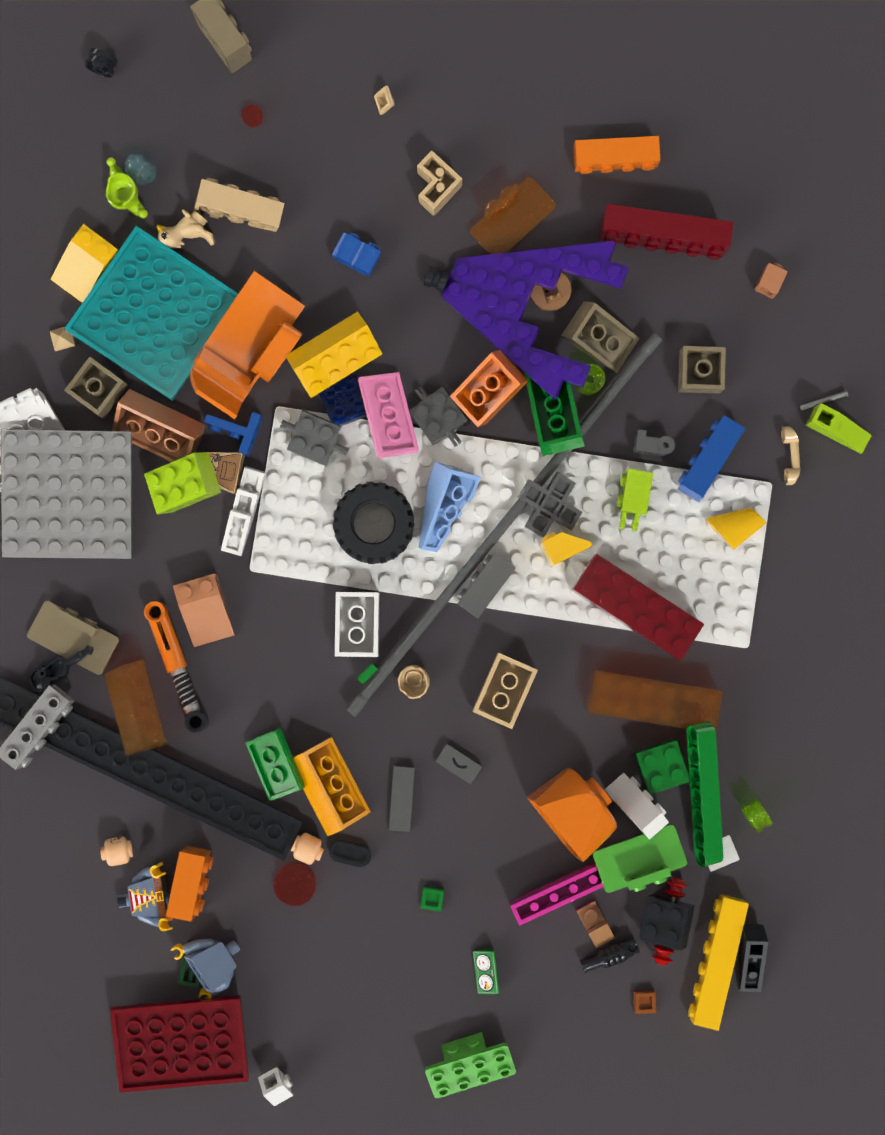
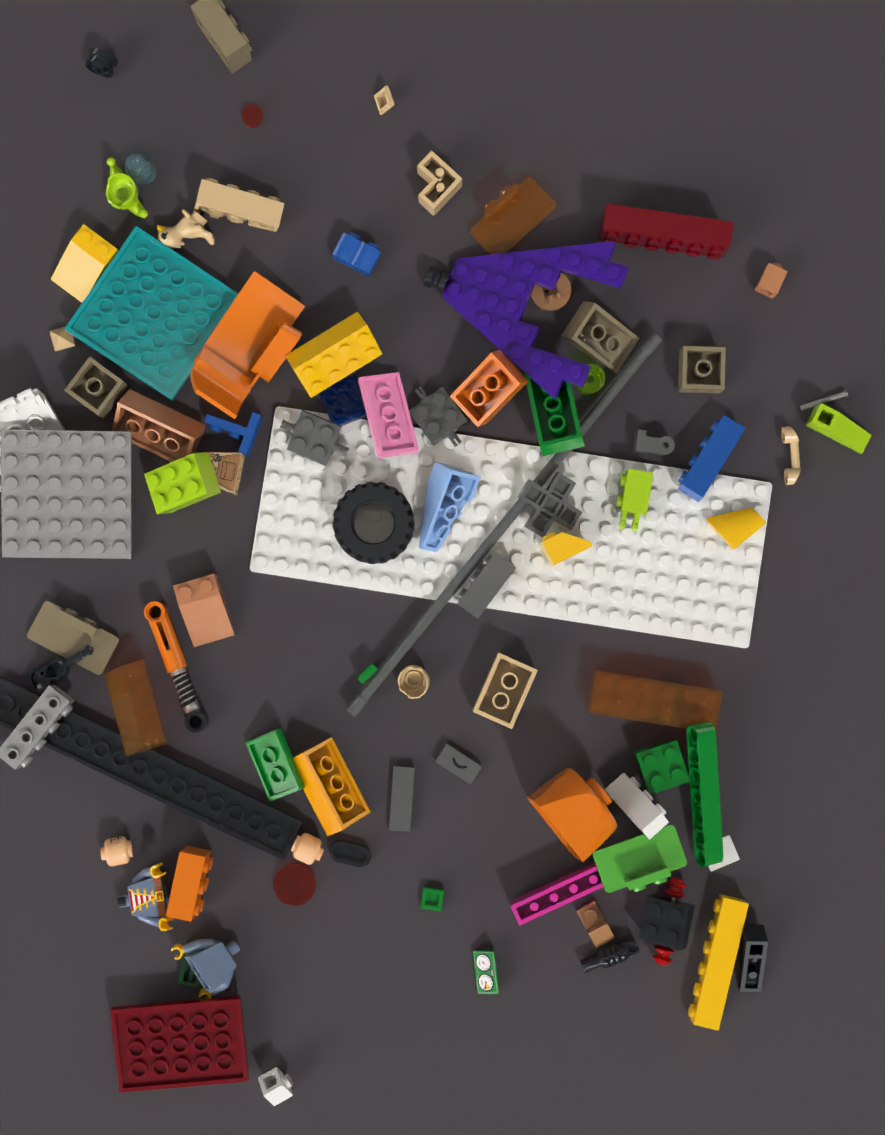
white slope [221,466,266,556] -> none
white brick [335,592,380,657] -> none
bright green bracket [425,1032,516,1098] -> none
dark red brick [571,553,704,660] -> none
orange brick [573,136,661,174] -> none
dark orange tile [633,990,657,1014] -> none
clear neon green wheel [741,799,773,834] -> none

